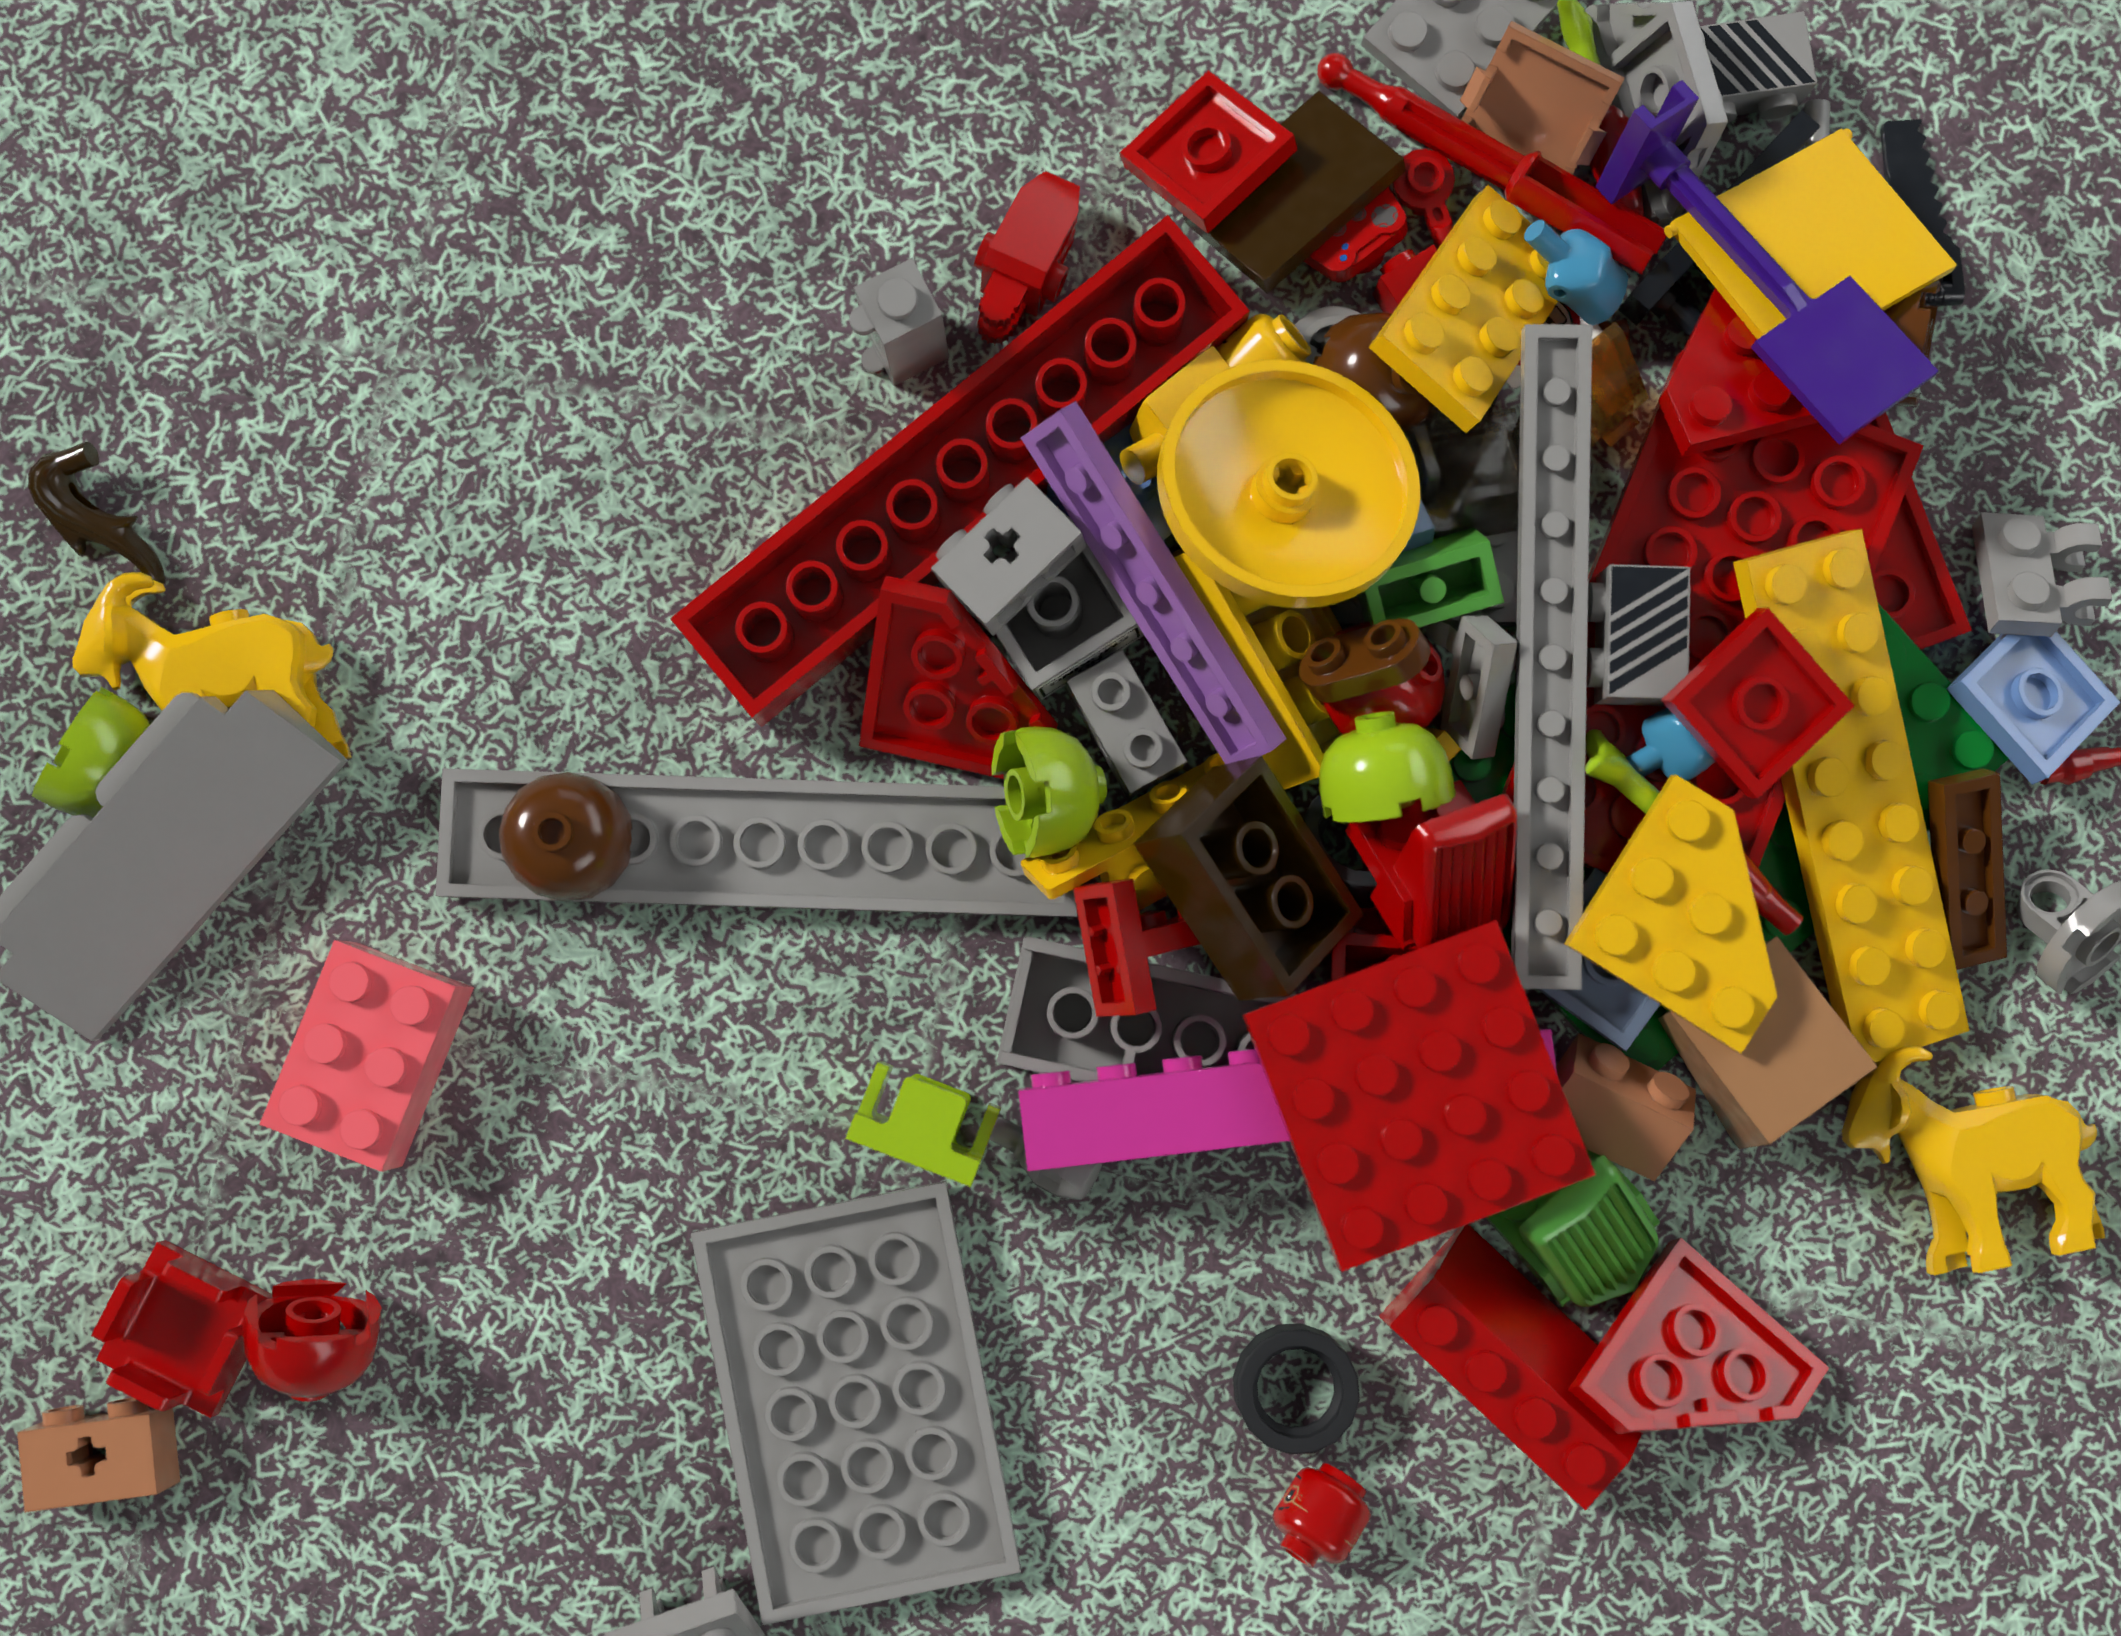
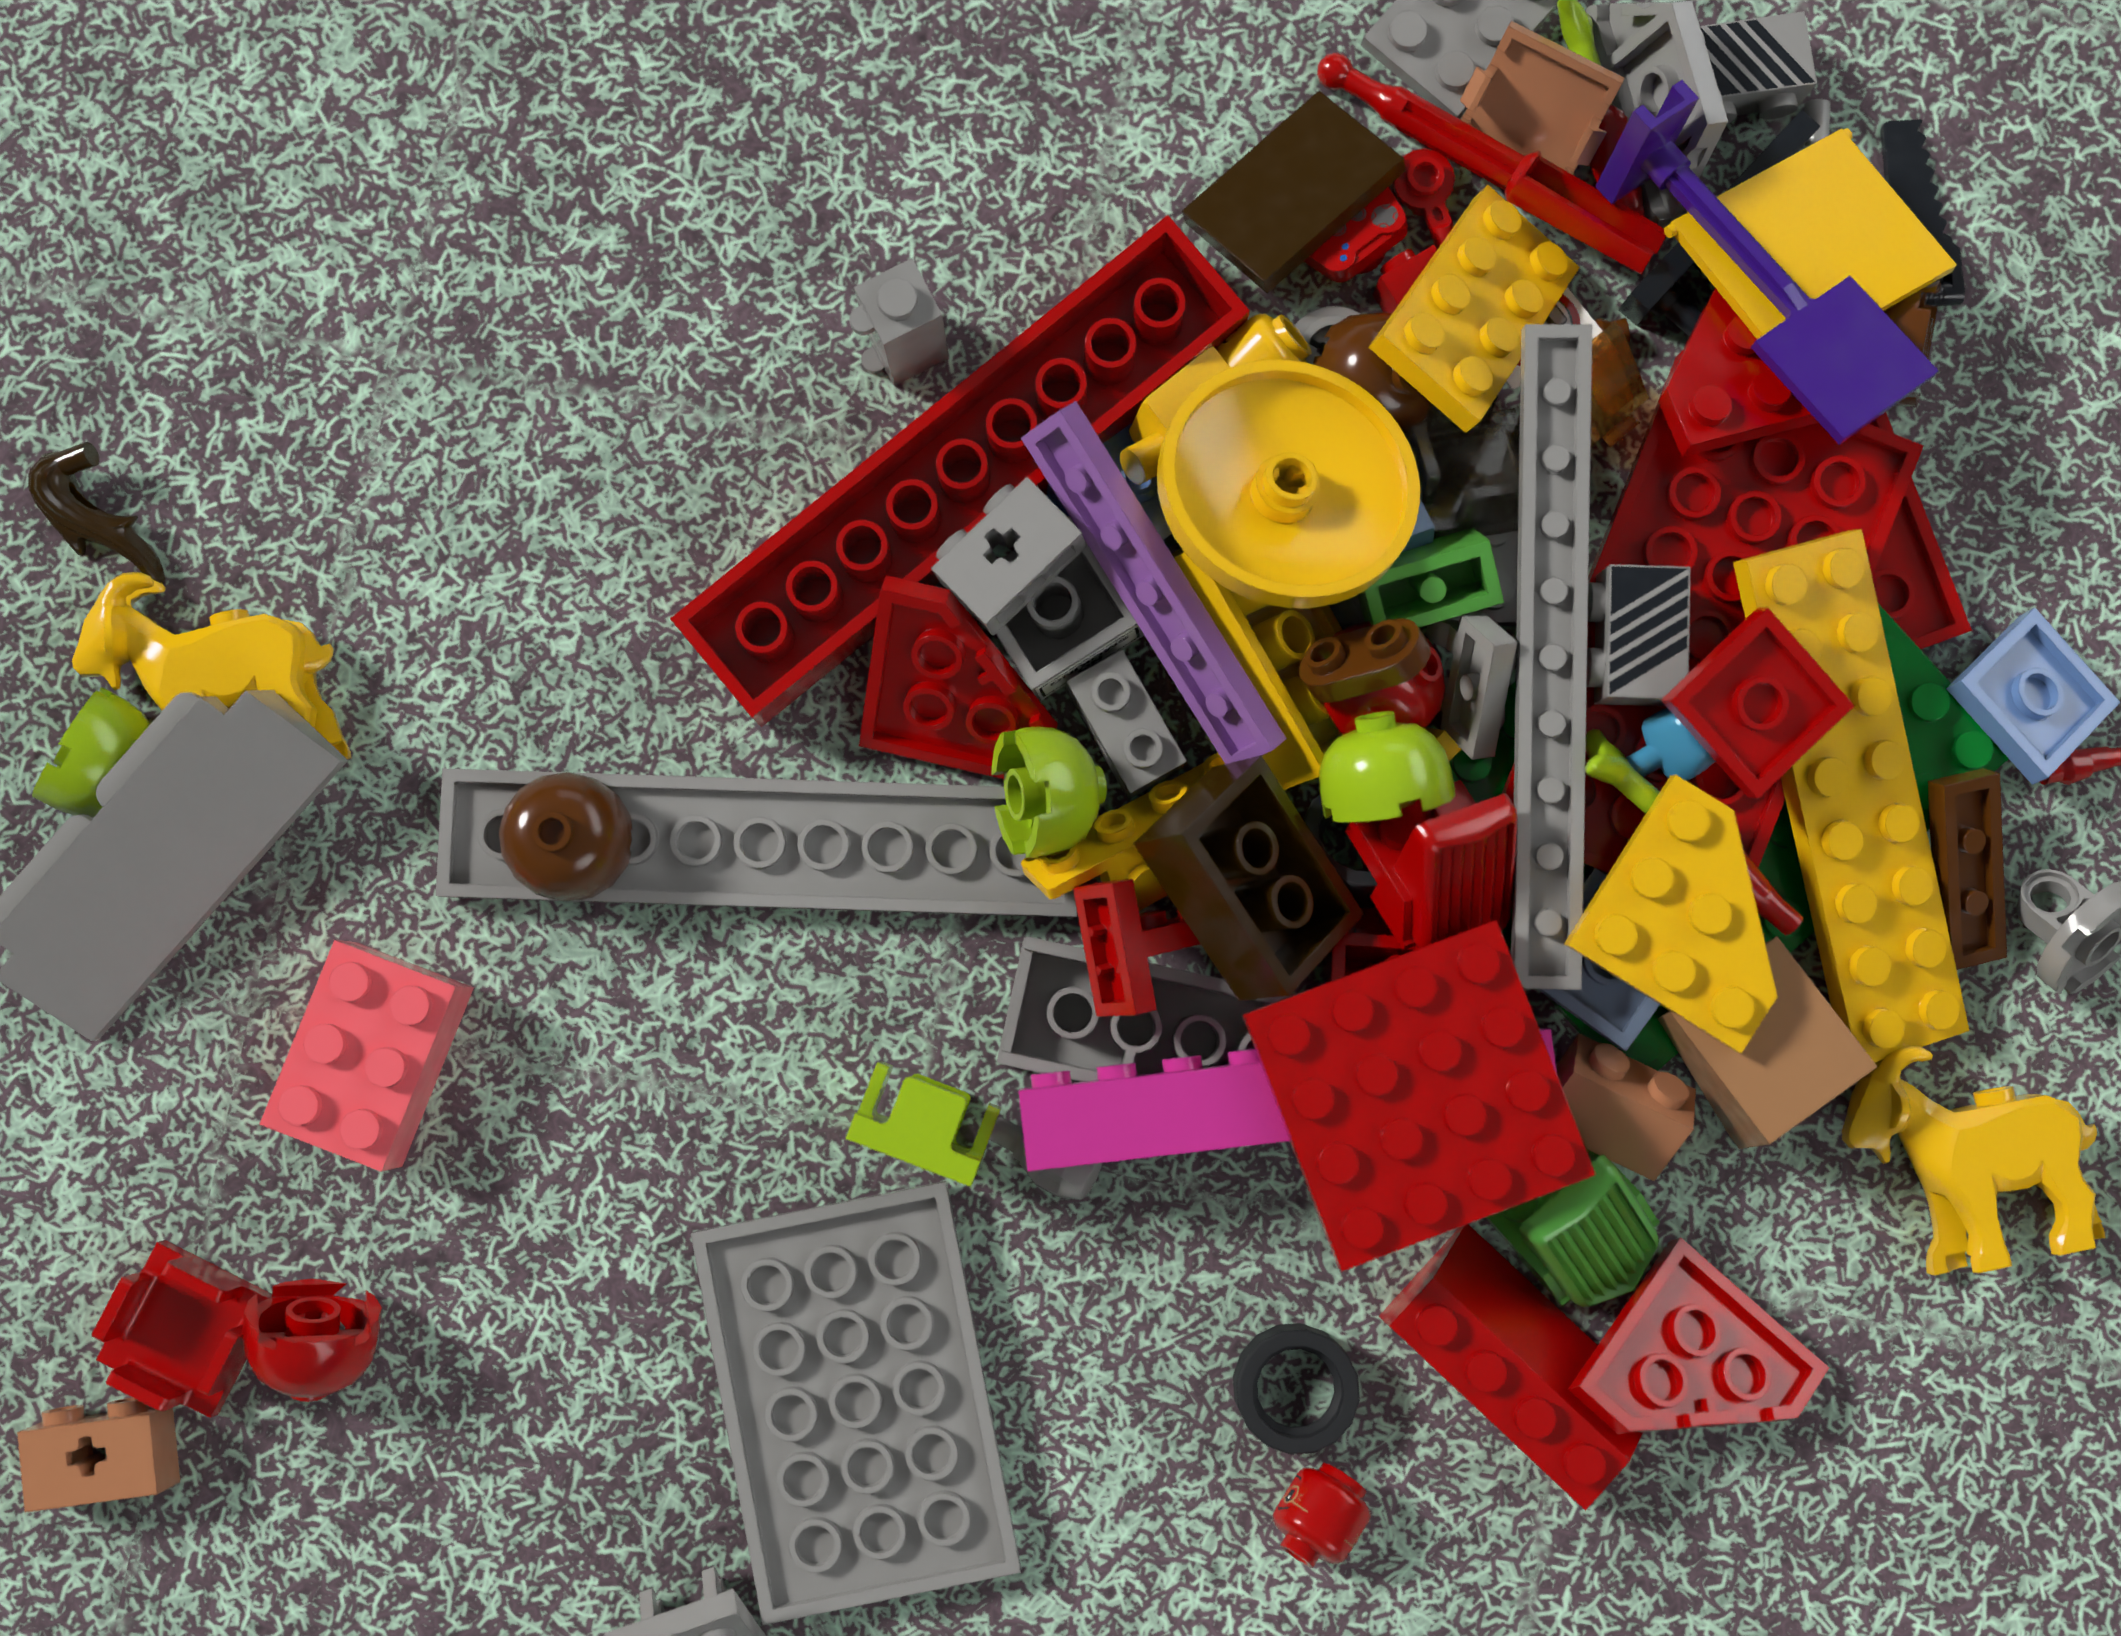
red hinge [974,171,1080,346] -> none
red plate [1119,70,1298,234] -> none
dark azure piece [1524,220,1628,326] -> none
light grey plate [1972,512,2113,637] -> none

